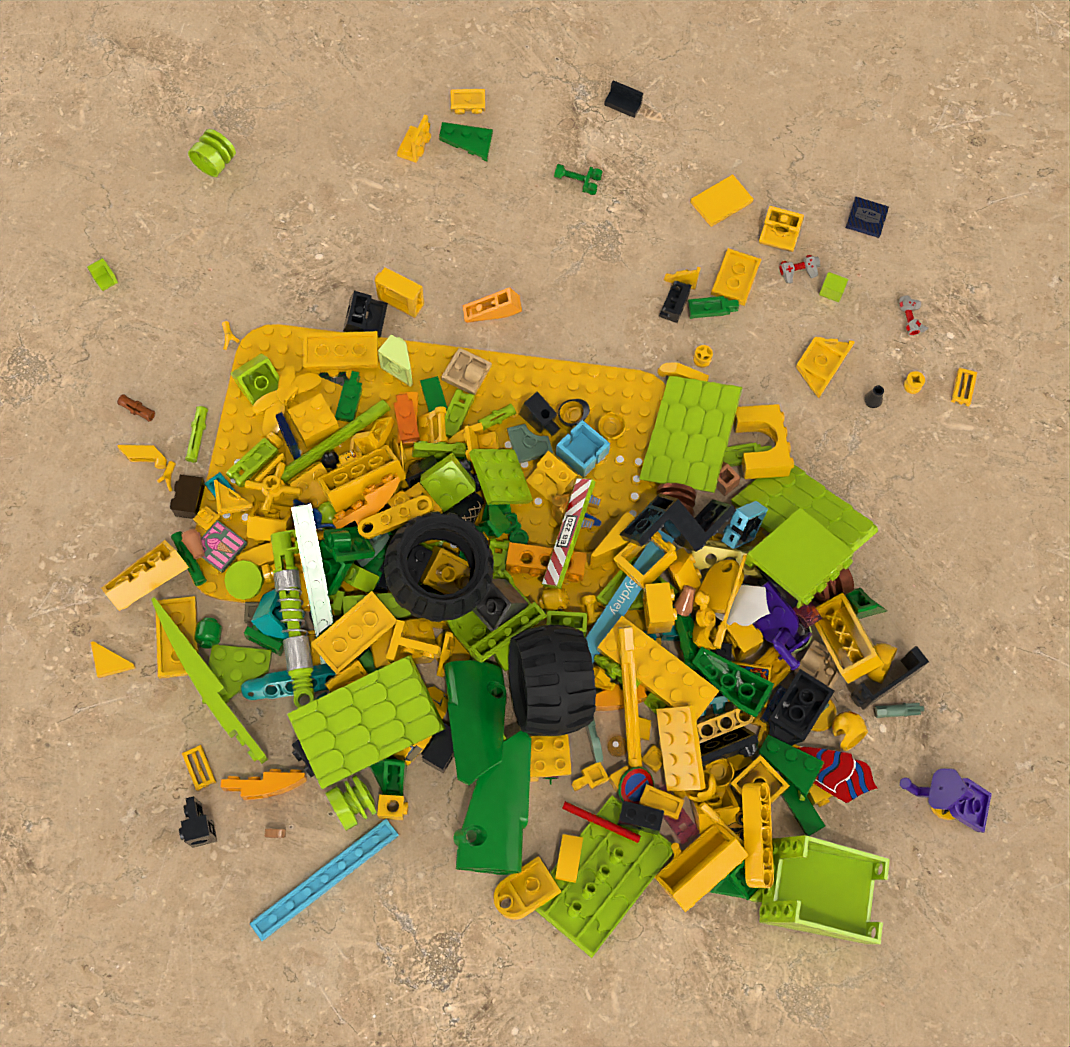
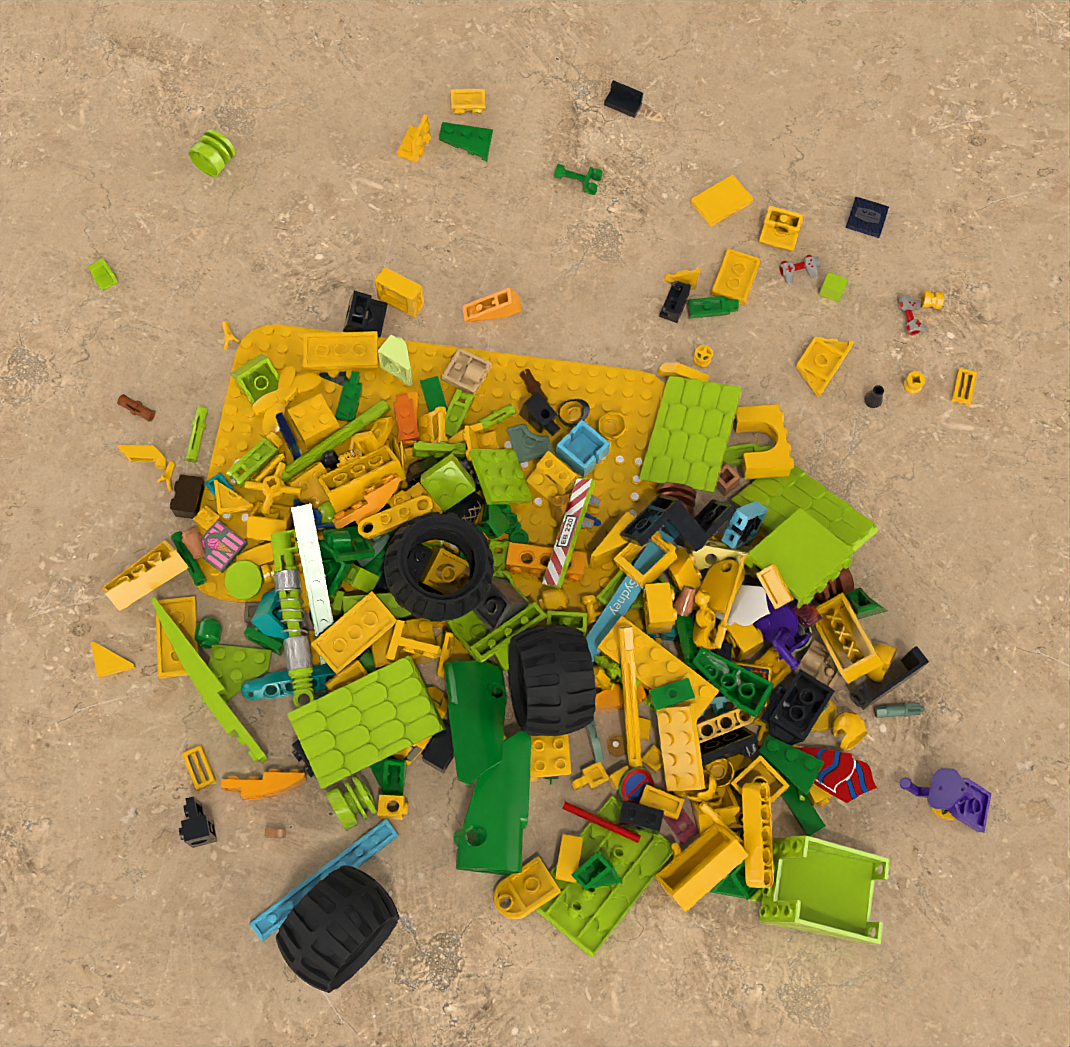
none -> black tyre [276,865,400,993]
none -> reddish brown pin [519,369,548,402]
none -> green slope [572,851,623,890]
none -> green plate [649,678,695,711]
none -> yellow tile [756,564,794,609]
none -> yellow wheel [921,290,944,310]

